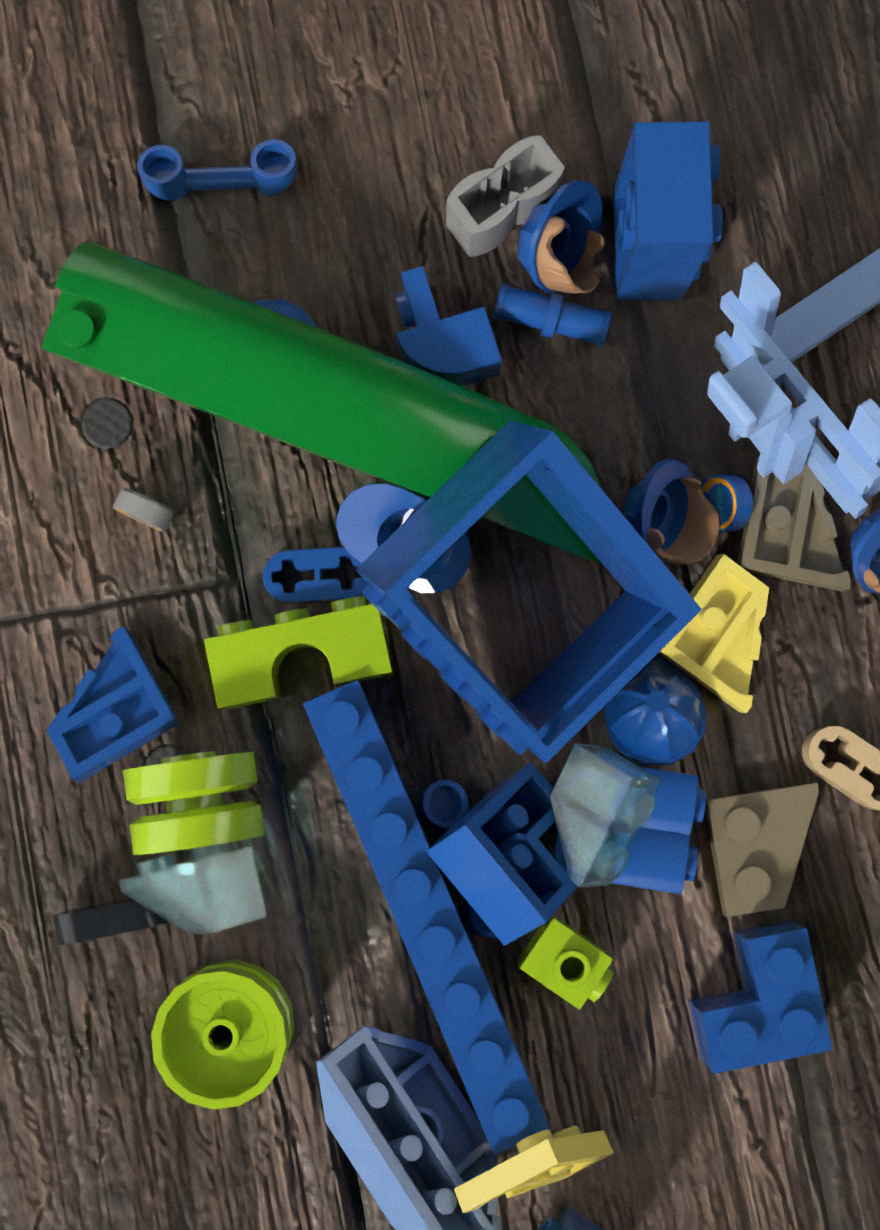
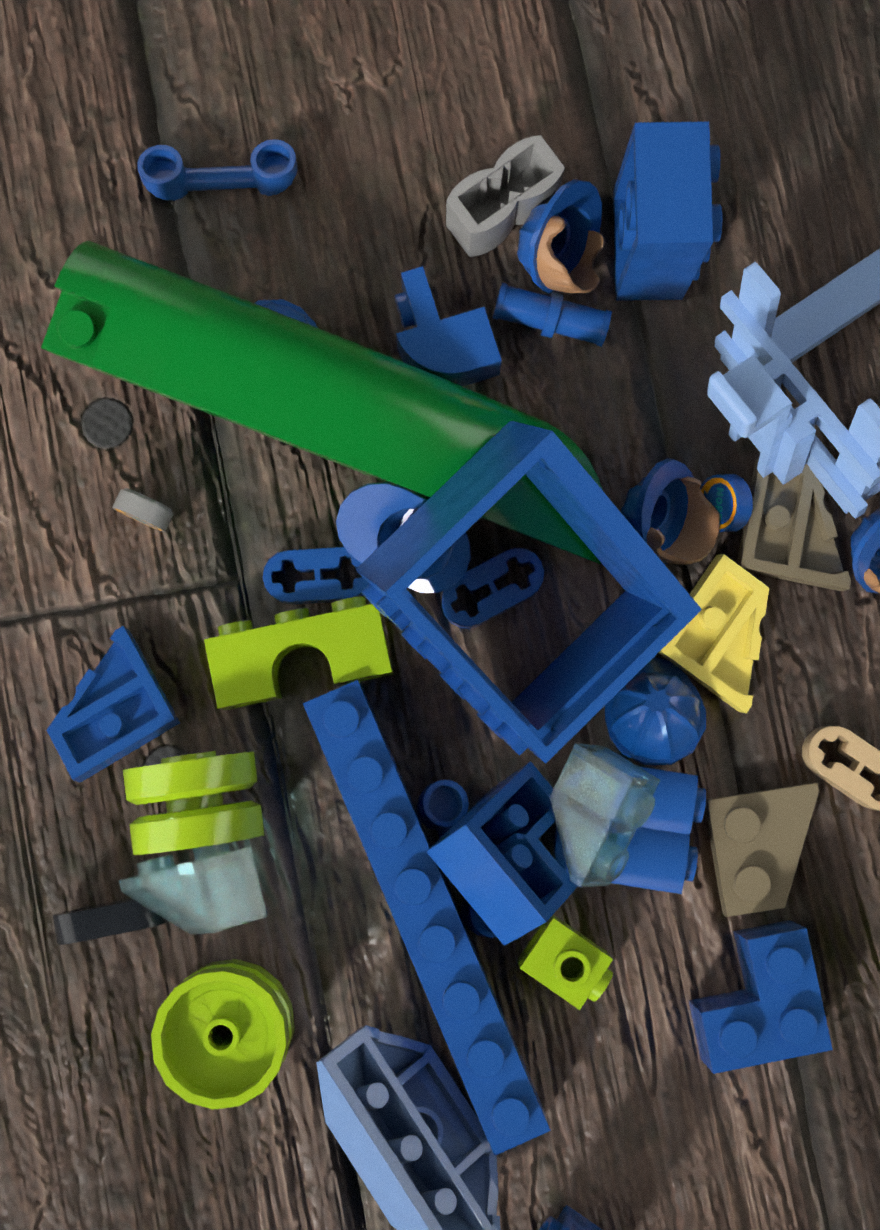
light yellow wing [454,1126,614,1213] -> none
none -> blue beam [442,548,544,629]

